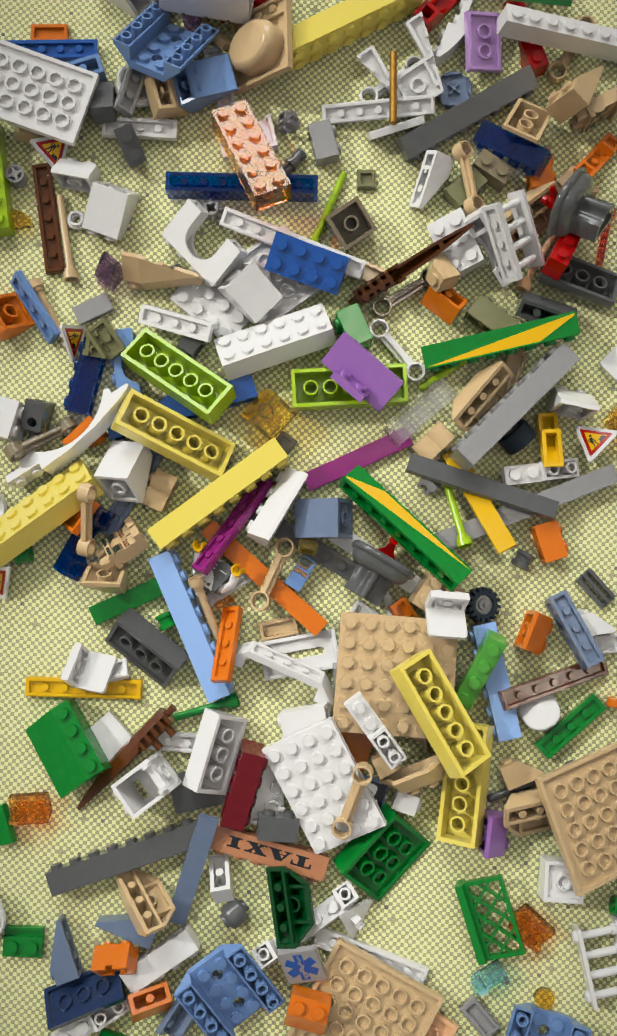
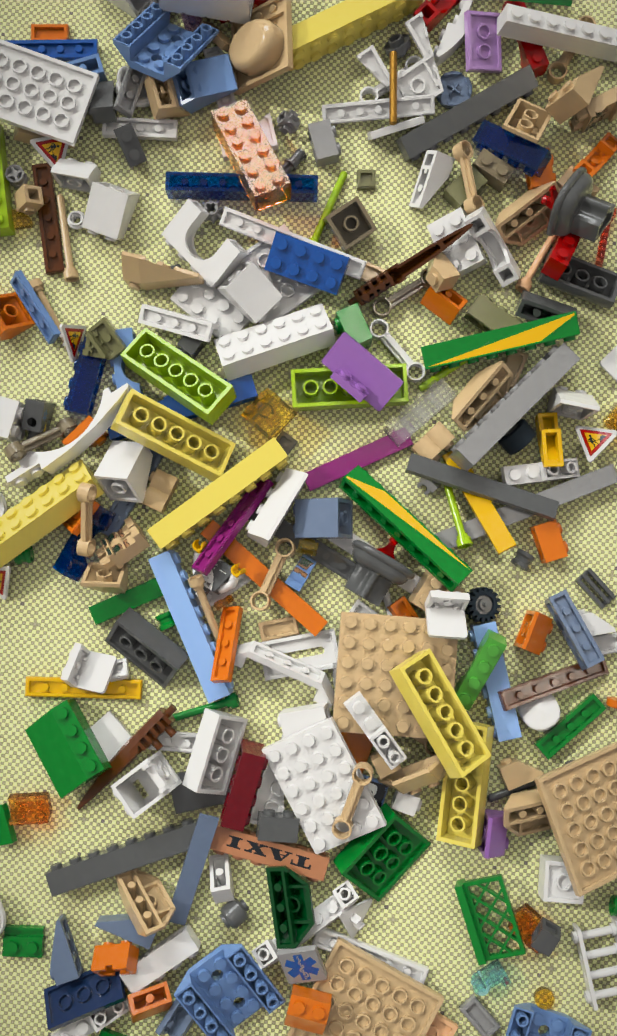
light grey tile [72,292,114,325] -> none
slope [94,251,123,292] -> none
white fence [481,189,545,283] -> none
none -> tan brick [14,184,44,215]
none -> dark grey plate [384,33,412,59]
none -> dark grey brick [531,917,561,957]

